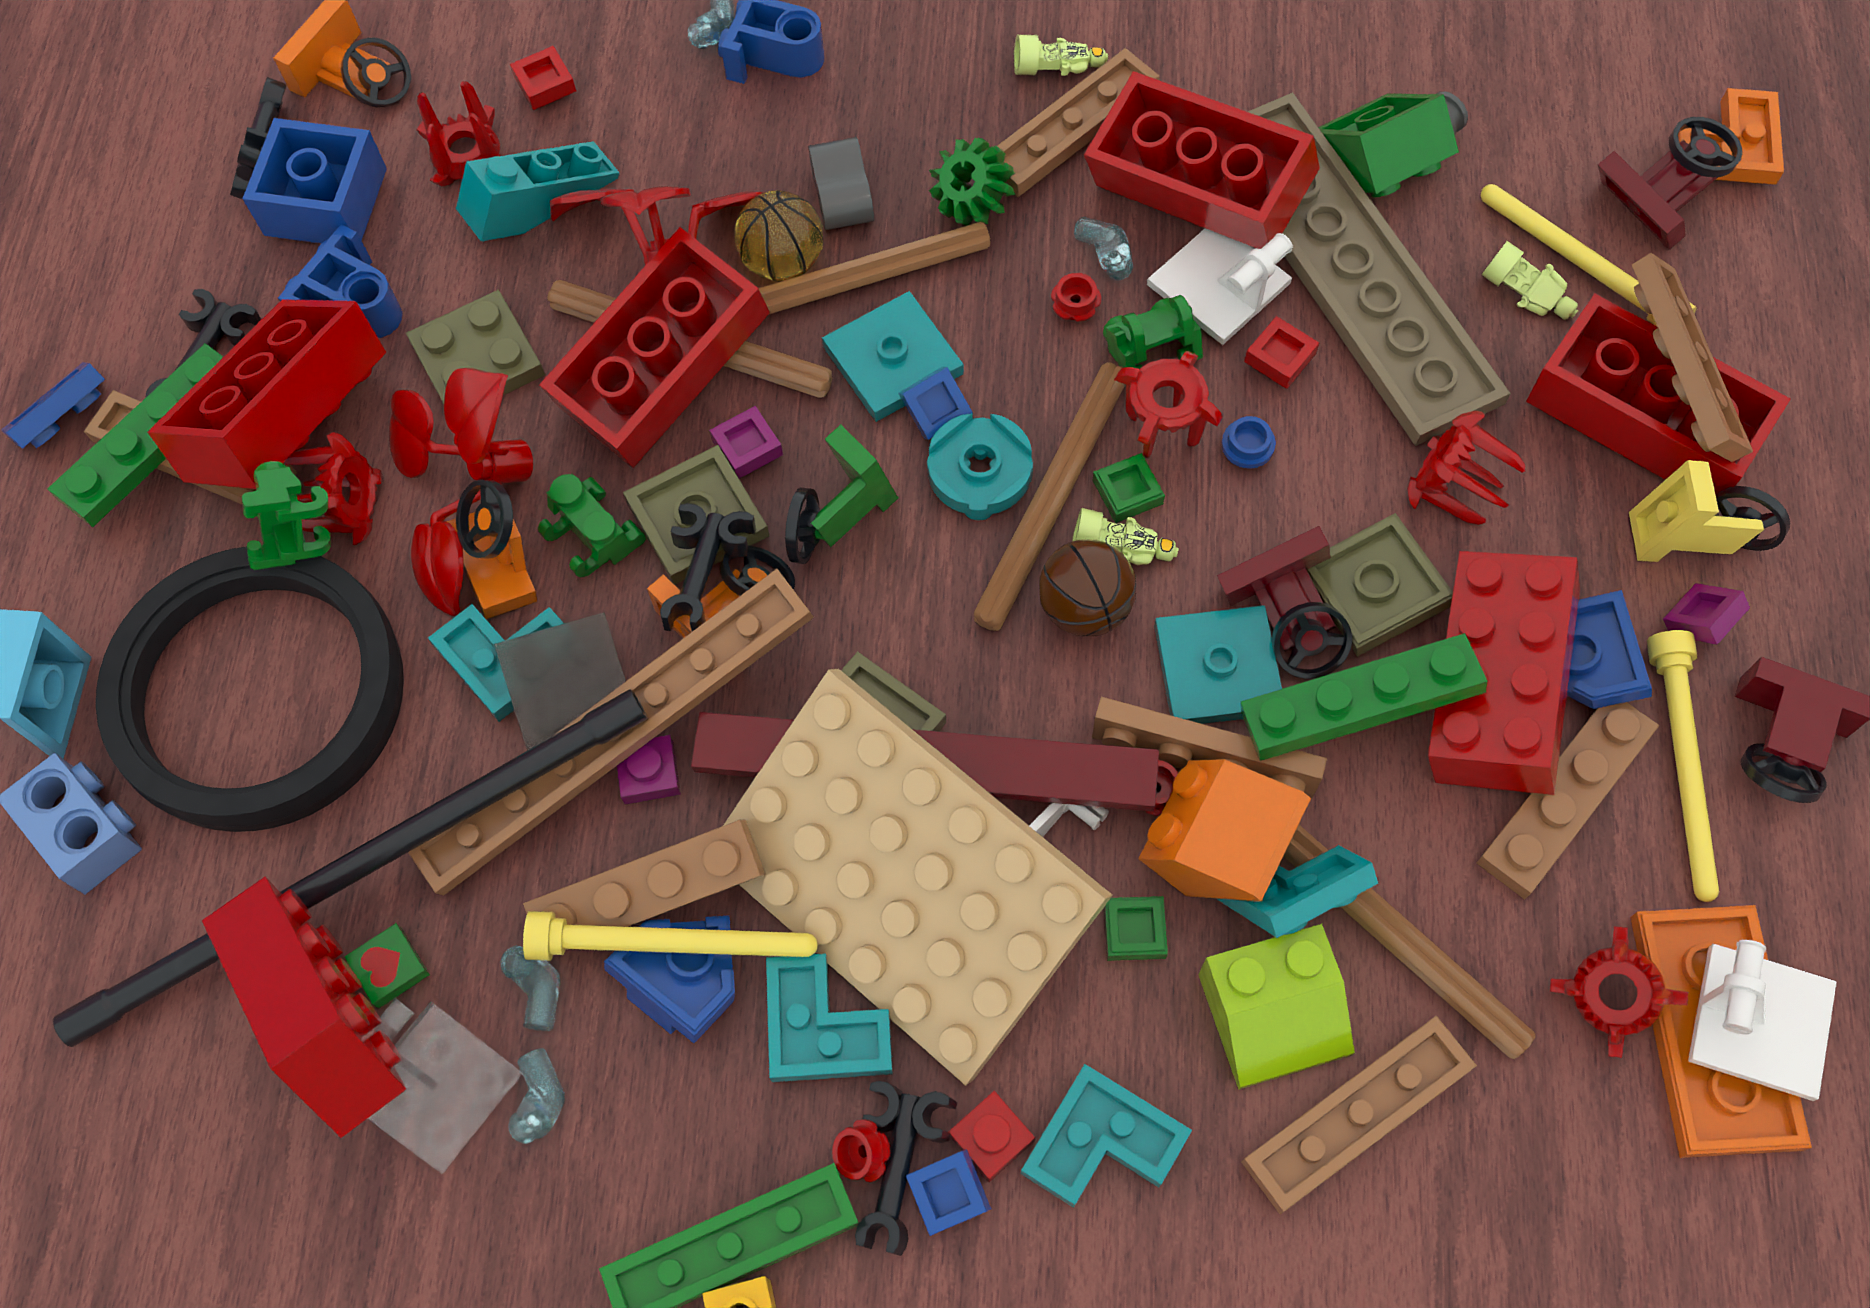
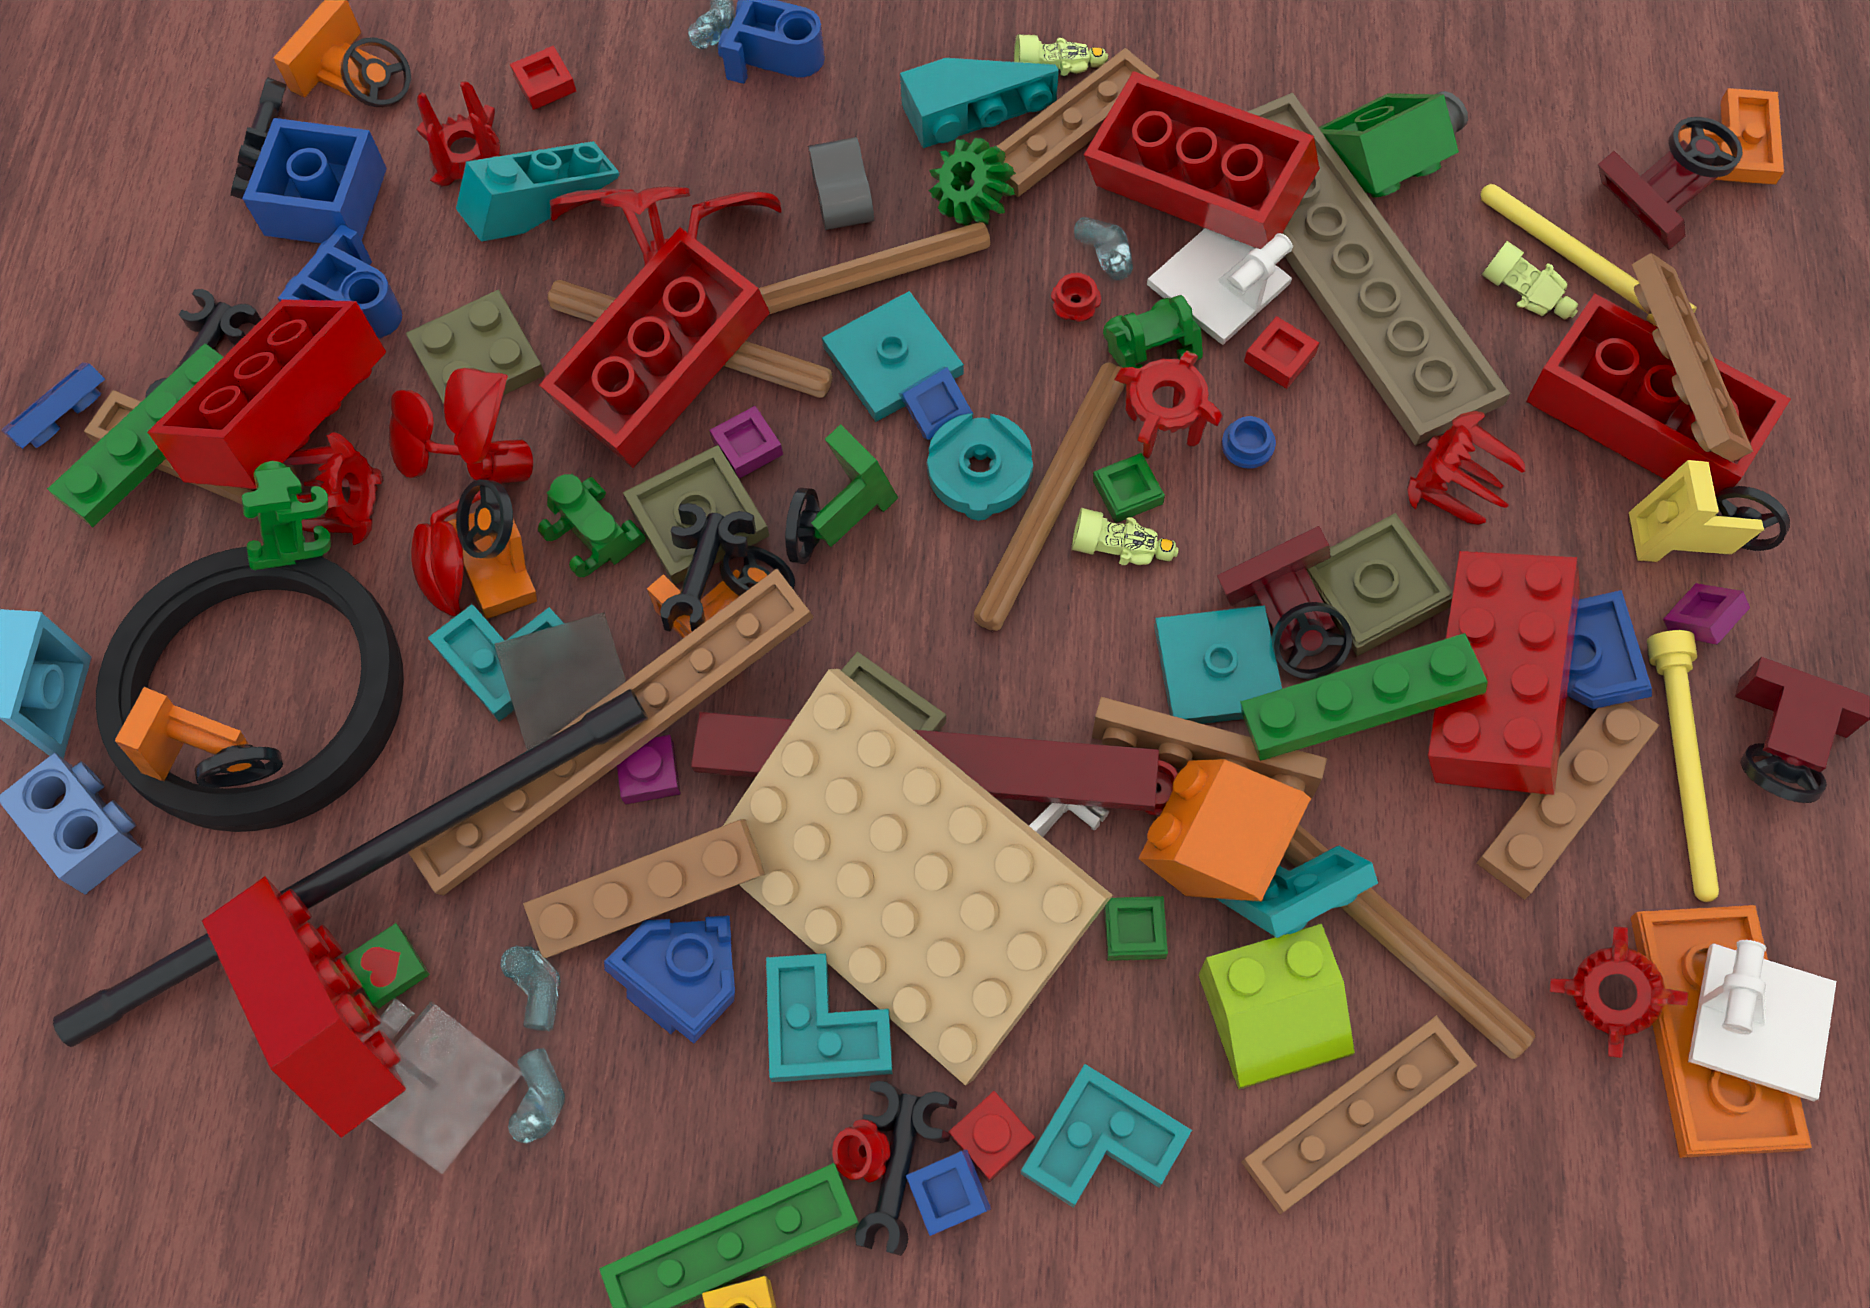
light yellow piece [523,911,818,961] -> none
clear yellow piece [734,190,823,282] -> none
reddish brown piece [1039,539,1136,636] -> none
none -> orange piece [115,687,283,788]
none -> teal slope [900,58,1059,148]

